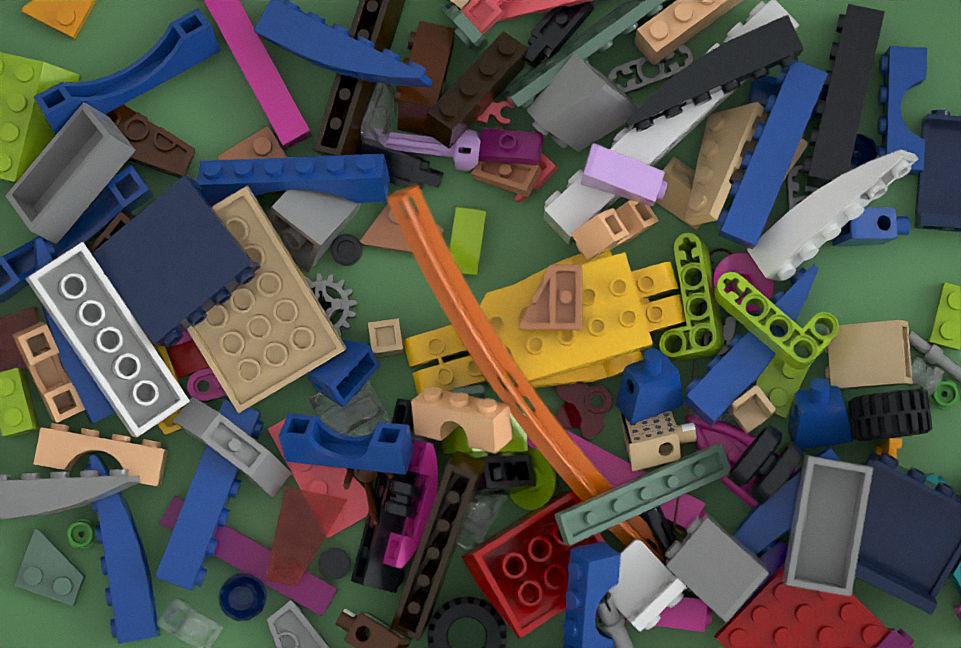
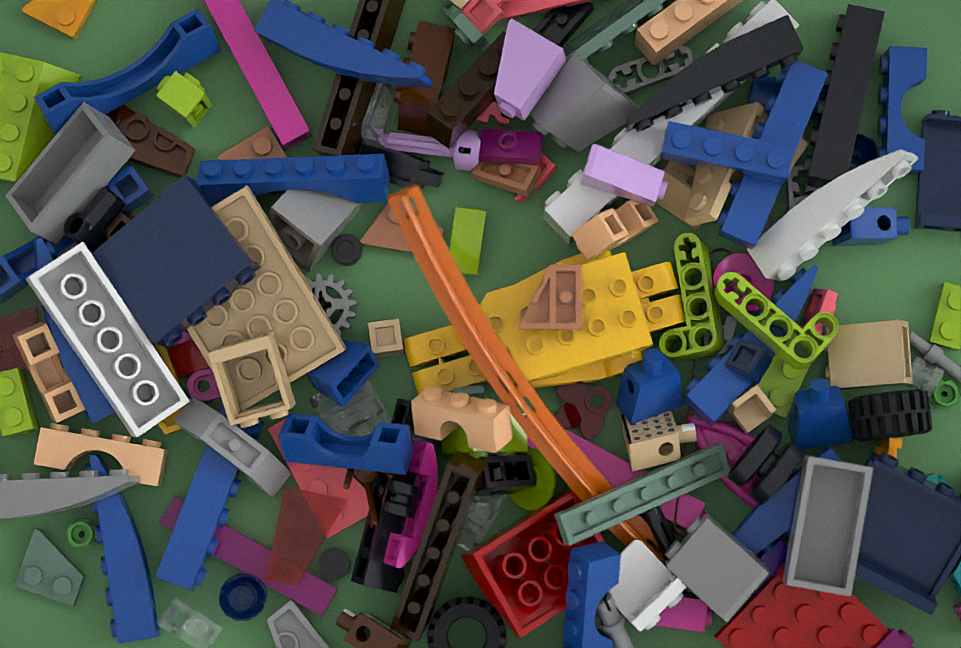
none -> black piece [63,187,126,251]
none -> lime brick [156,71,213,129]
none -> tan window [208,331,296,428]
none -> lavender slope [494,18,567,121]
none -> blue arch [660,121,795,184]
none -> dark blue slope [724,338,773,384]
none -> coral plate [802,289,838,335]

